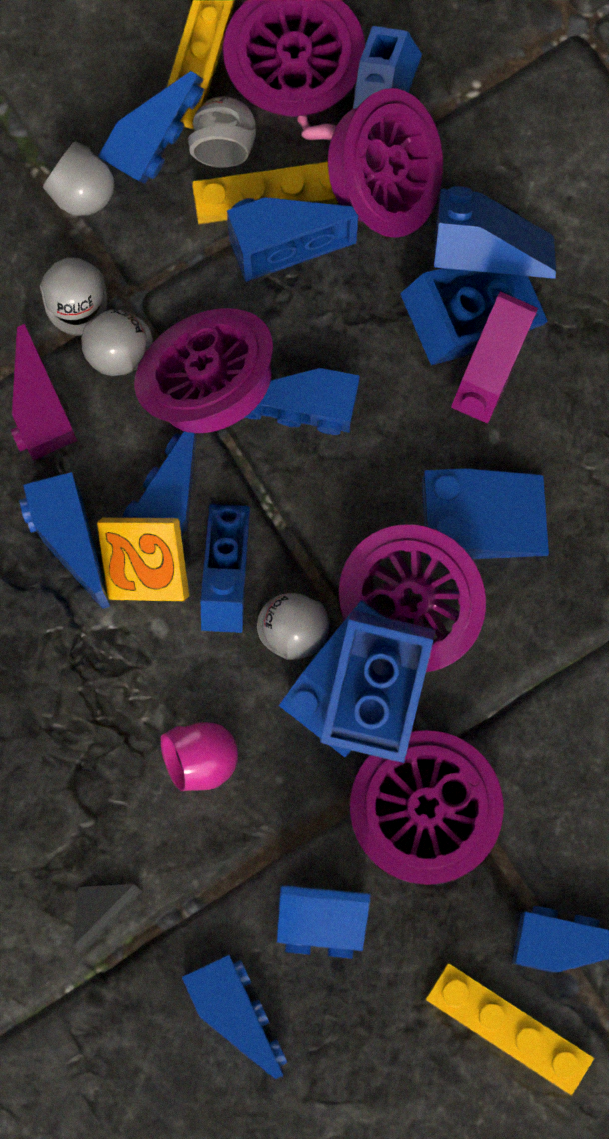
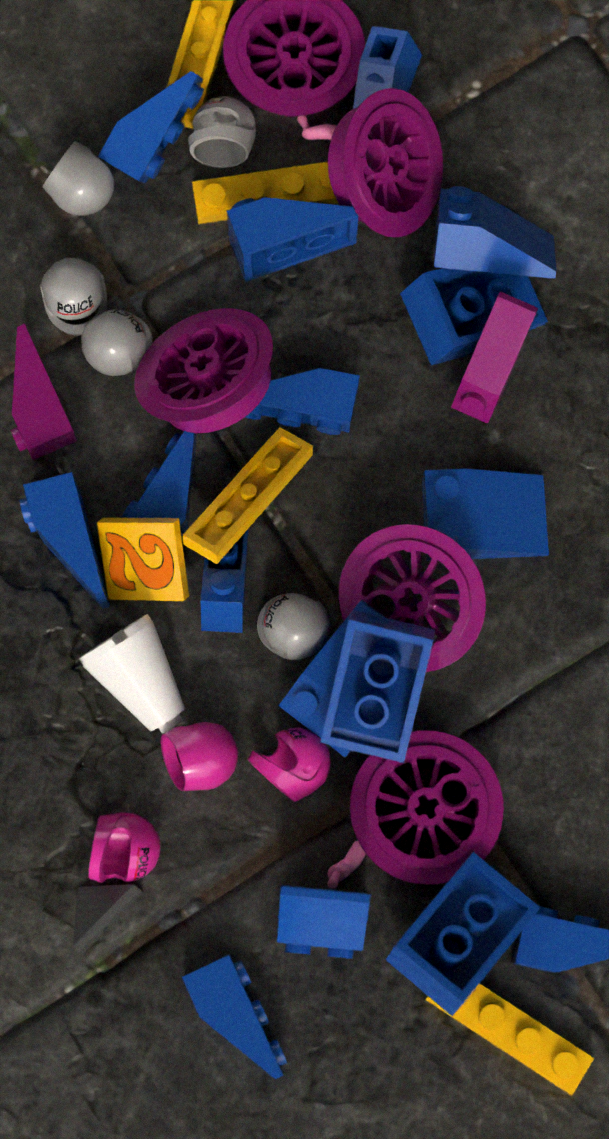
none -> white cone [79,614,185,734]
none -> dark pink helmet [88,812,161,883]
none -> yellow plate [183,427,313,564]
none -> dark pink helmet [247,727,331,802]
none -> bright pink piece [327,840,366,889]
none -> blue slope [385,852,541,1016]

